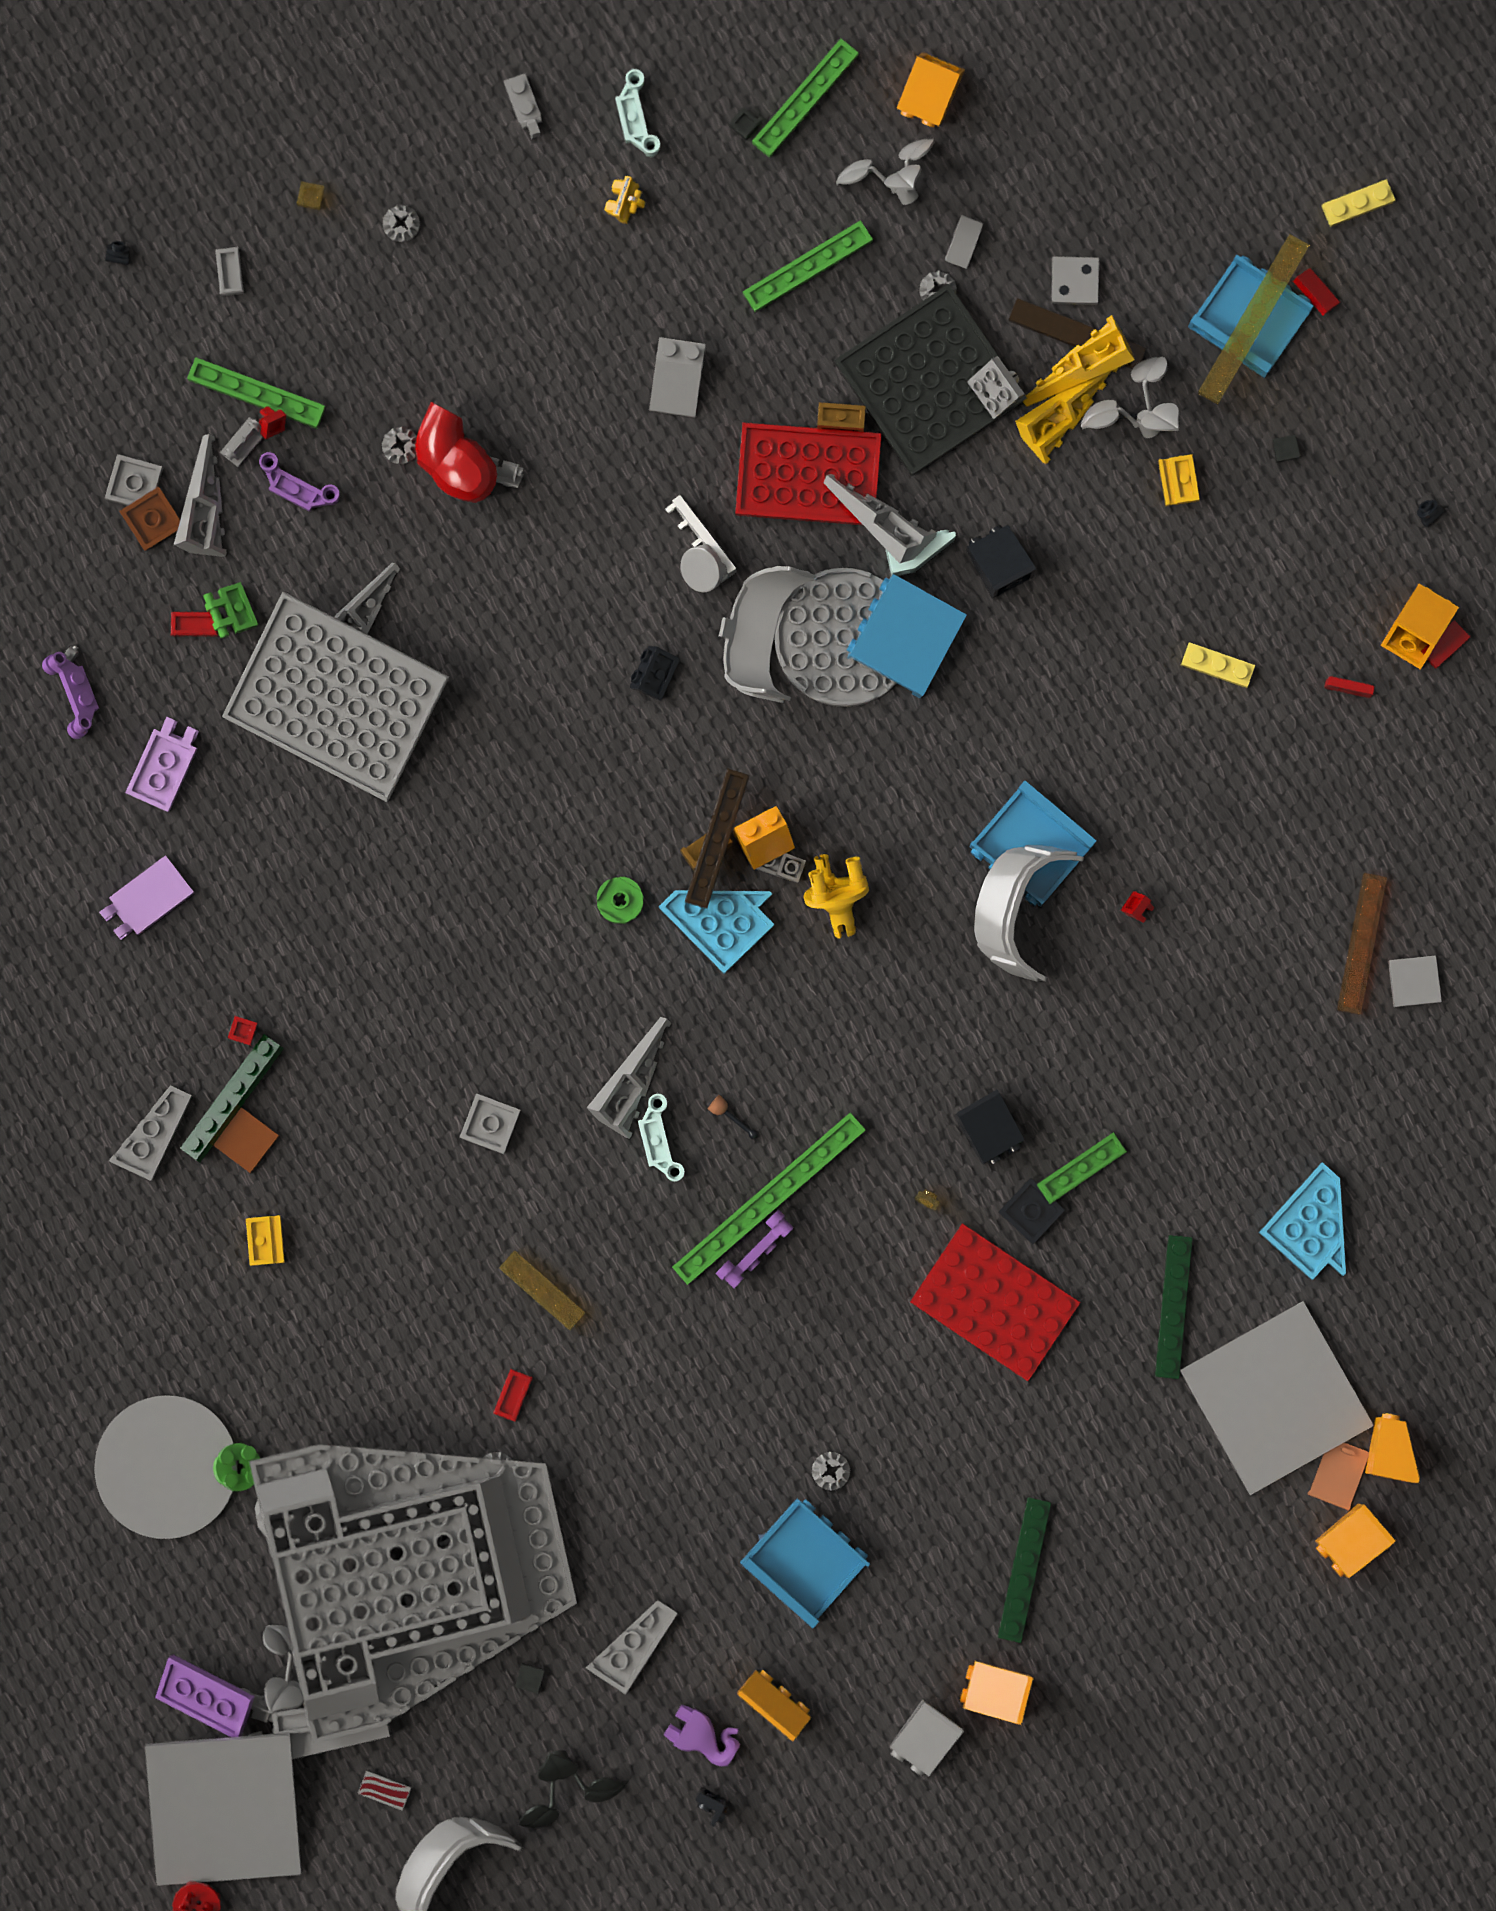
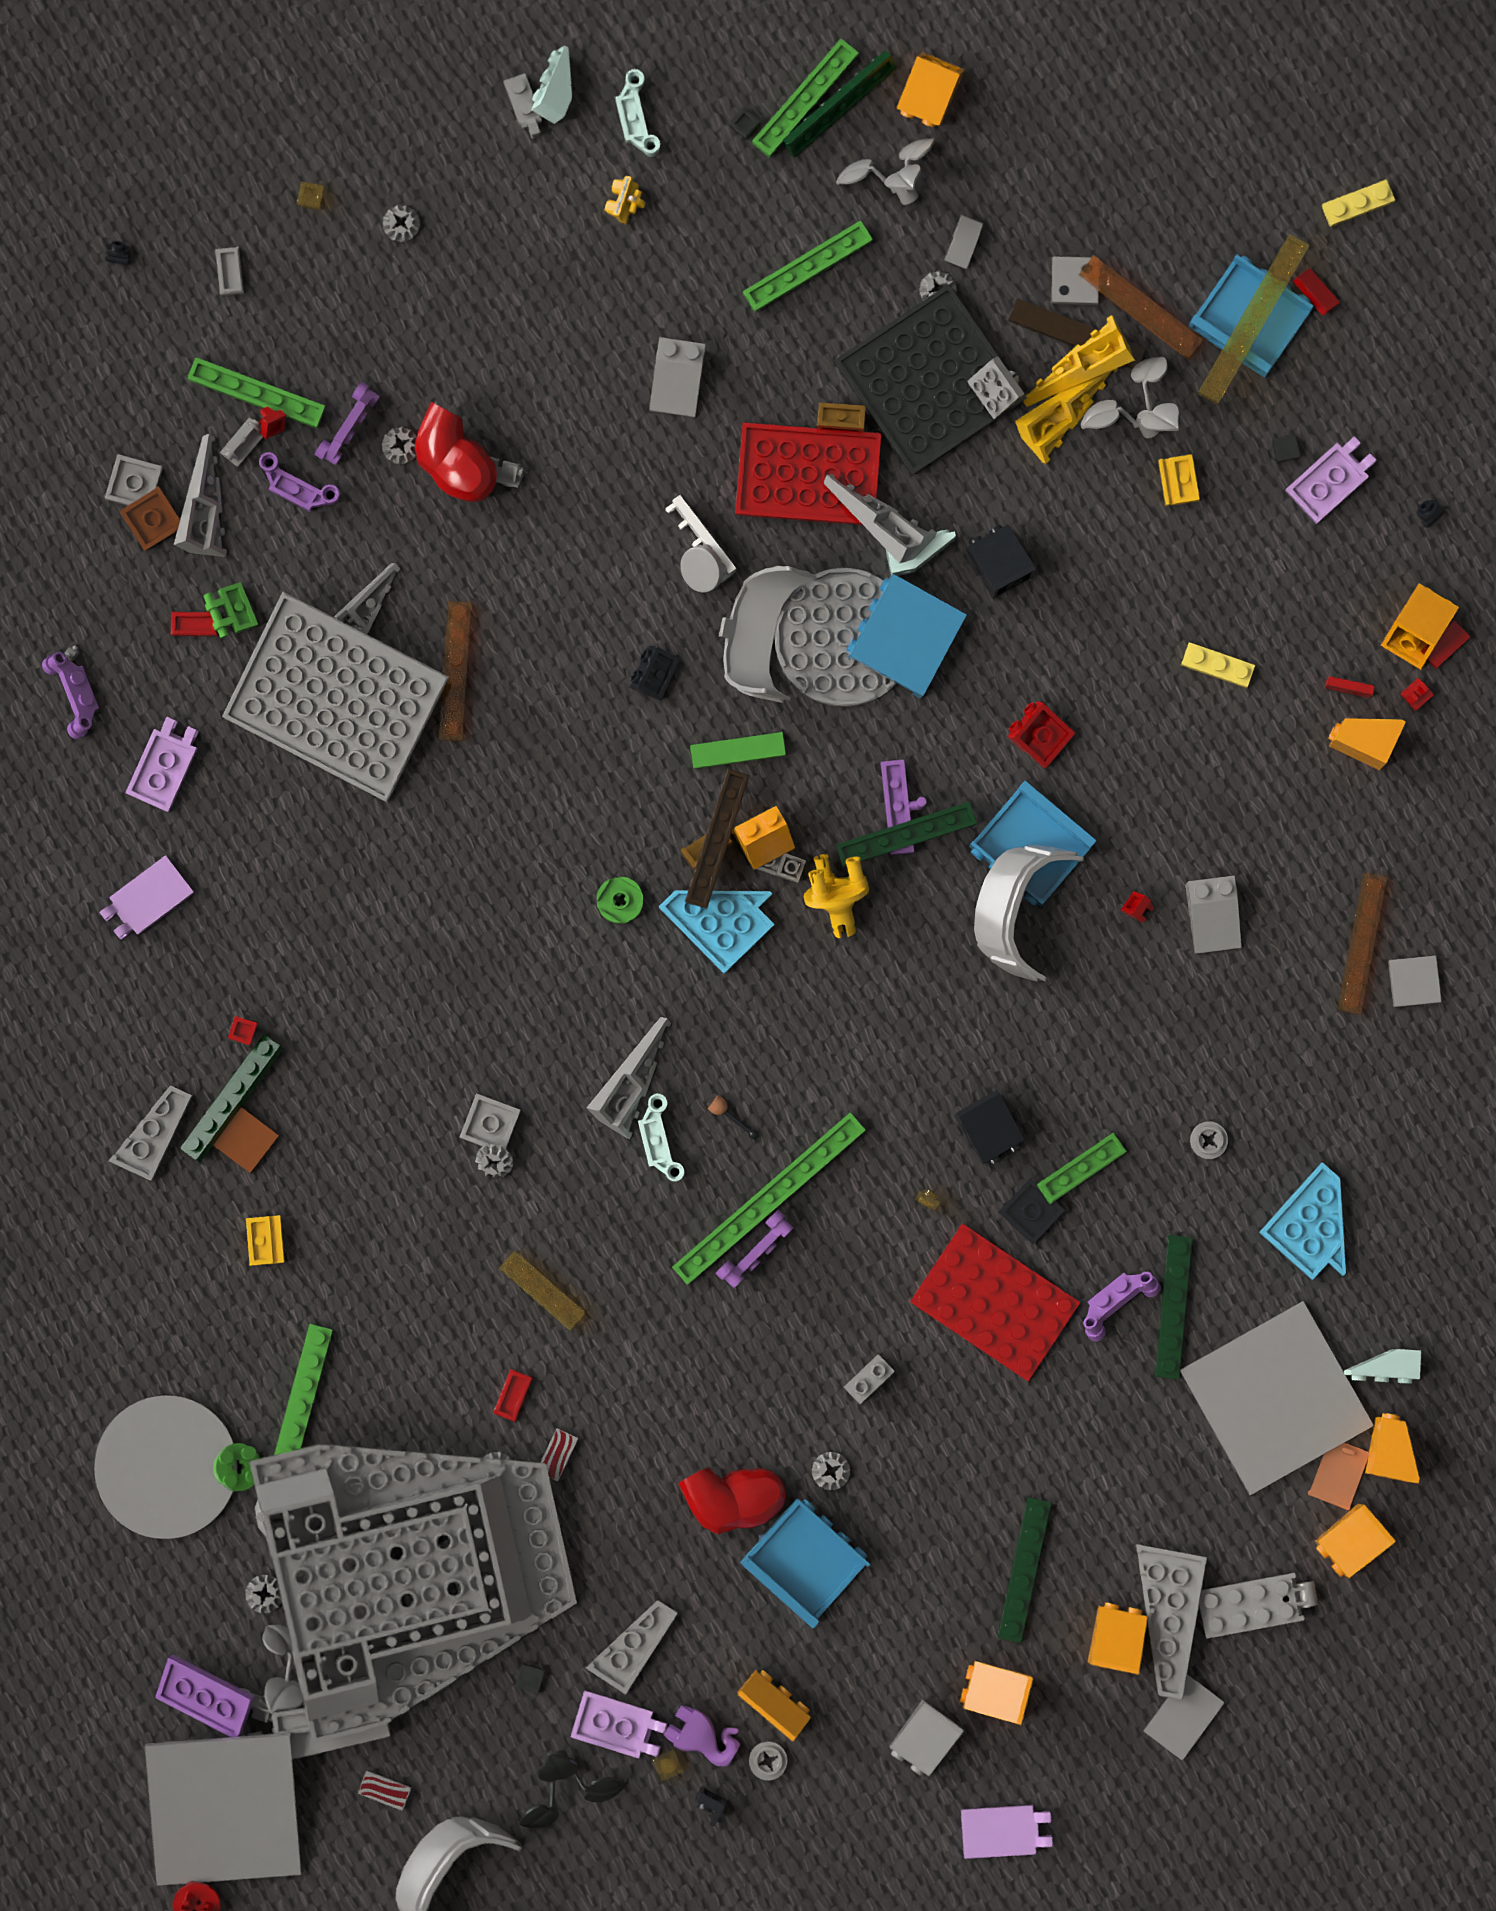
none -> light grey gear [245,1575,282,1613]
none -> bright green plate [274,1324,333,1455]
none -> medium lavender plate [315,381,380,466]
none -> clear orange plate [439,601,472,742]
none -> light grey gear [475,1144,513,1179]
none -> light aqua slope [531,45,572,124]
none -> tile [541,1428,578,1481]
none -> lavender tile [571,1691,668,1758]
none -> clear yellow plate [652,1749,684,1781]
none -> red piece [678,1467,787,1534]
none -> bright green tile [690,732,786,769]
none -> light grey gear [749,1741,787,1780]
none -> dark green plate [783,50,896,158]
none -> dark green plate [836,801,977,868]
none -> light grey brick [843,1354,895,1404]
none -> medium lavender plate [880,760,926,855]
none -> lavender tile [961,1805,1053,1859]
none -> red plate [1007,701,1075,768]
none -> clear orange plate [1079,255,1203,359]
none -> medium lavender plate [1083,1272,1161,1341]
none -> light orange slope [1088,1602,1147,1674]
none -> light grey wing [1136,1544,1207,1700]
none -> light grey tile [1143,1675,1225,1760]
none -> light grey slope [1185,876,1242,954]
none -> light grey gear [1190,1121,1228,1159]
none -> light grey hinge [1199,1573,1319,1639]
none -> lavender tile [1285,436,1376,524]
none -> light orange slope [1328,718,1406,770]
none -> light aqua slope [1344,1349,1421,1384]
none -> red tile [1400,678,1434,711]

